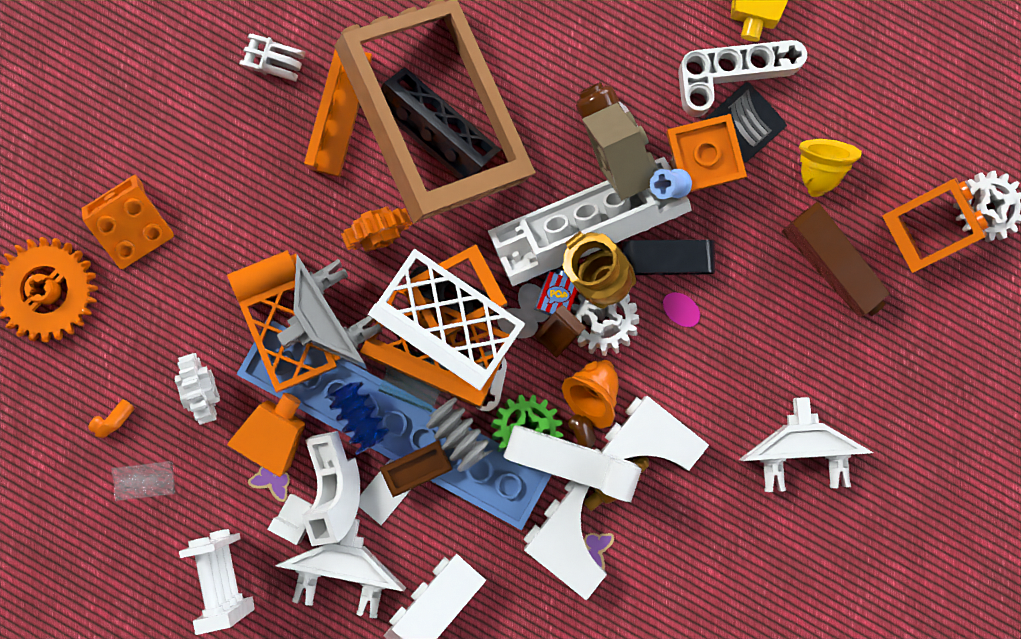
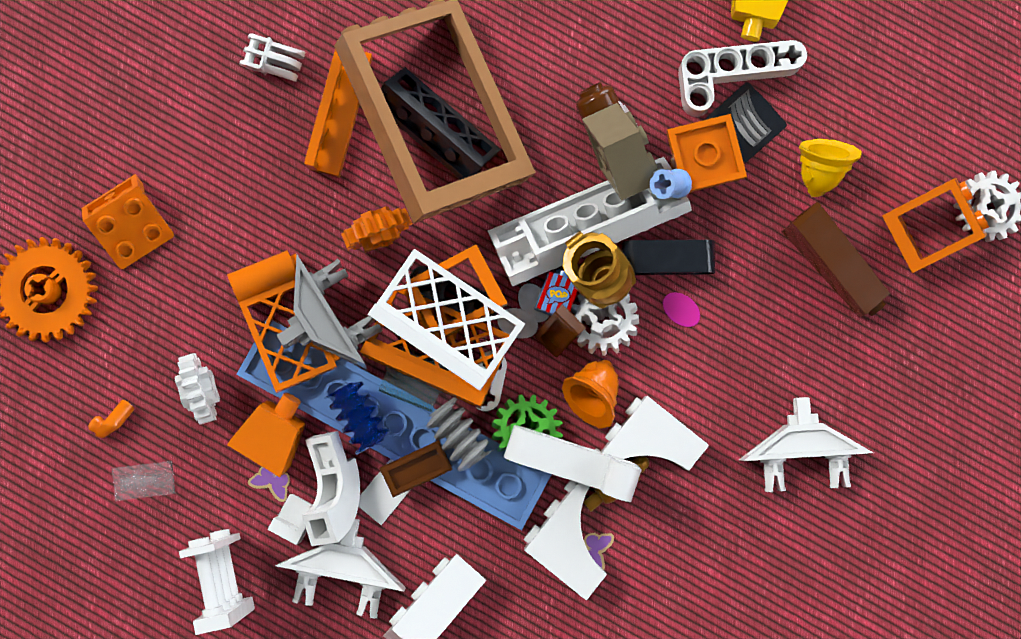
reddish brown arm [568,414,596,449] -> none

